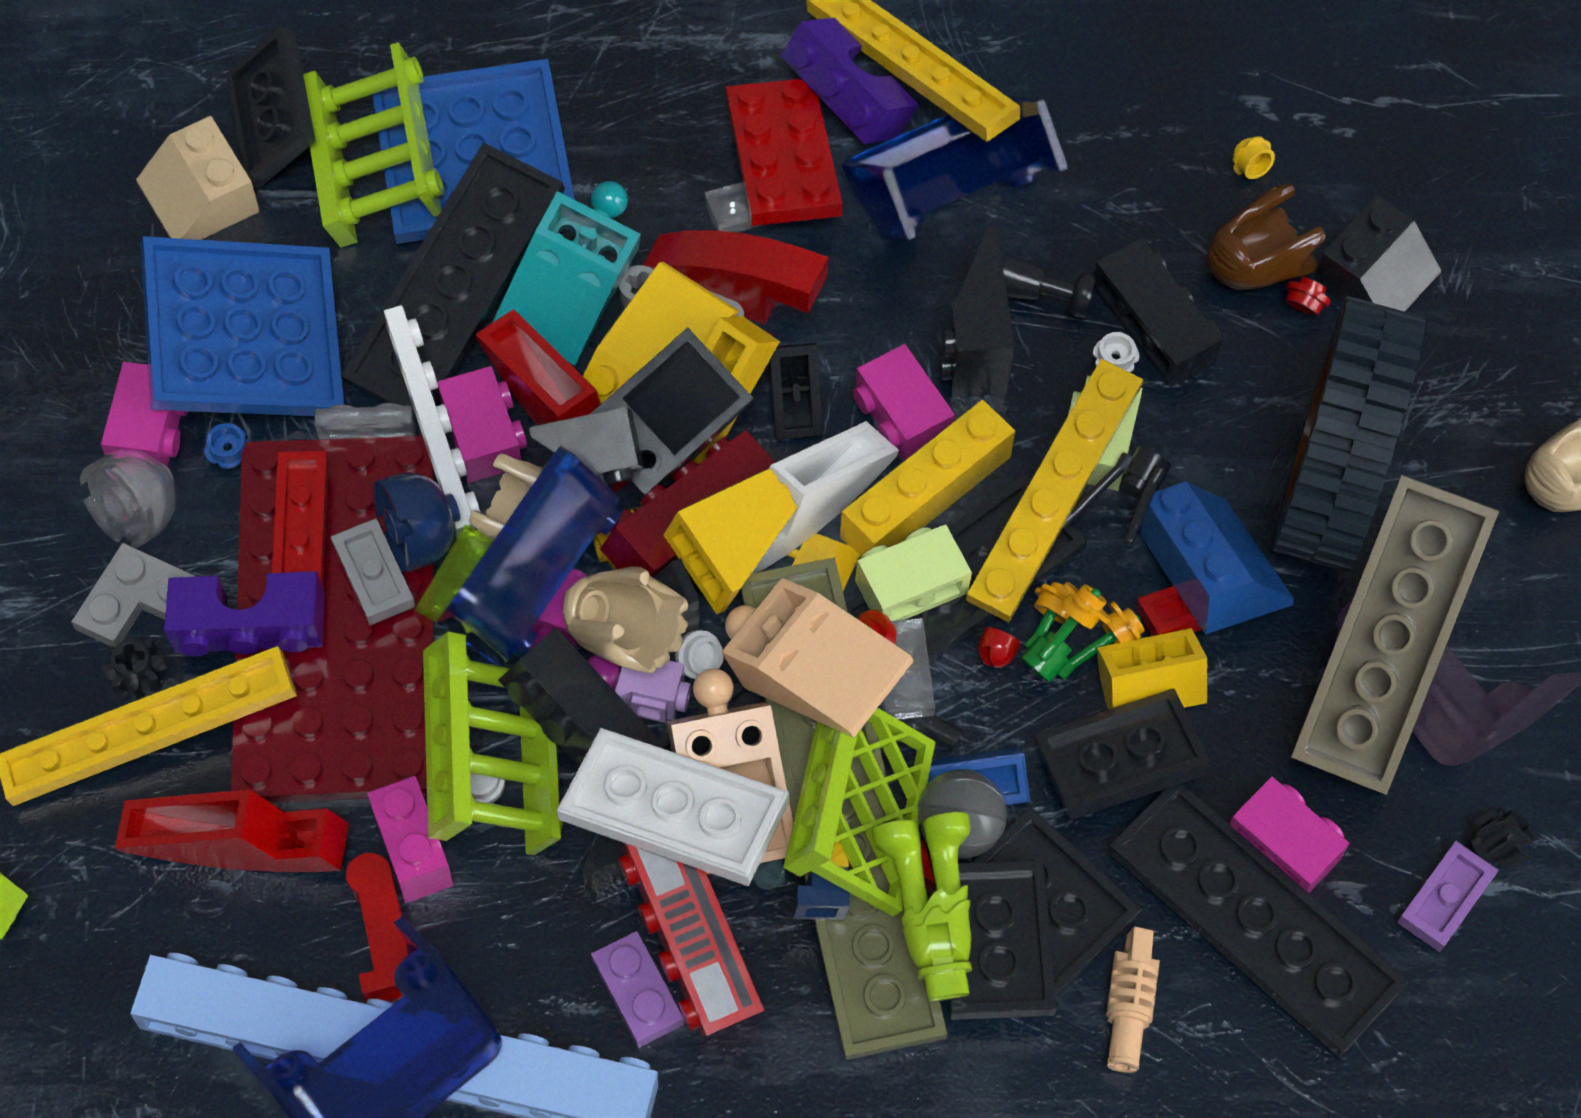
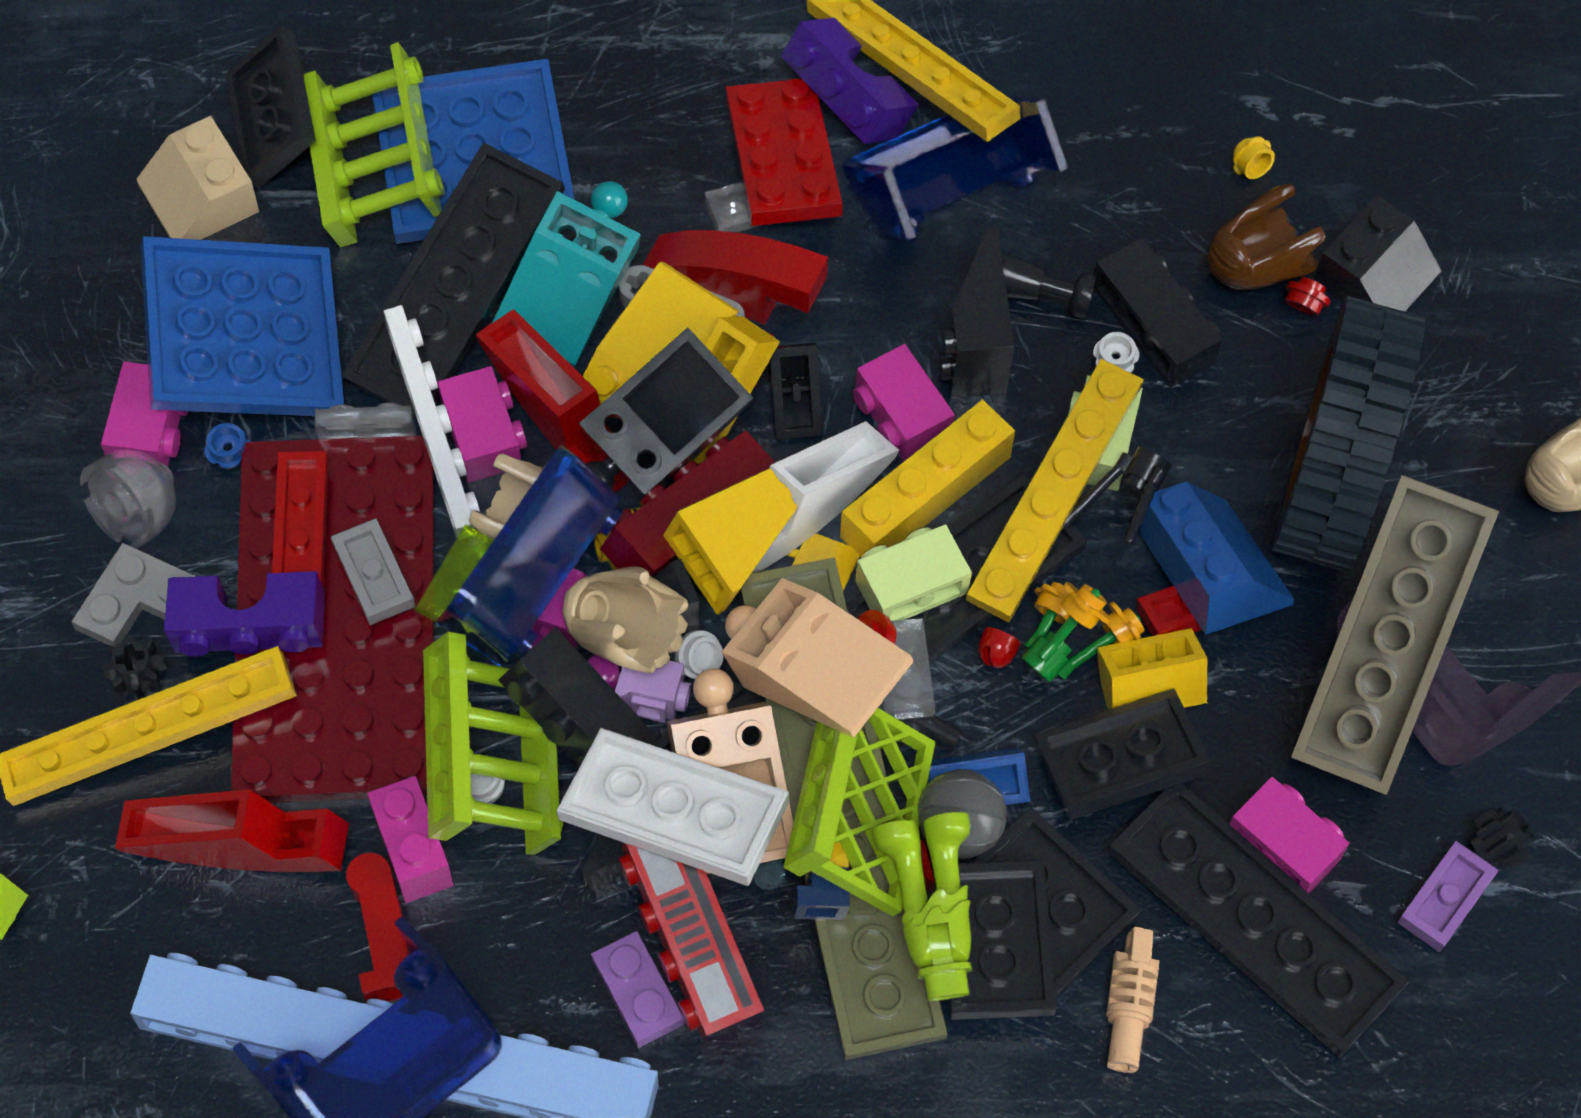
dark blue cylinder [372,472,460,573] -> none
slope [529,407,644,484] -> none

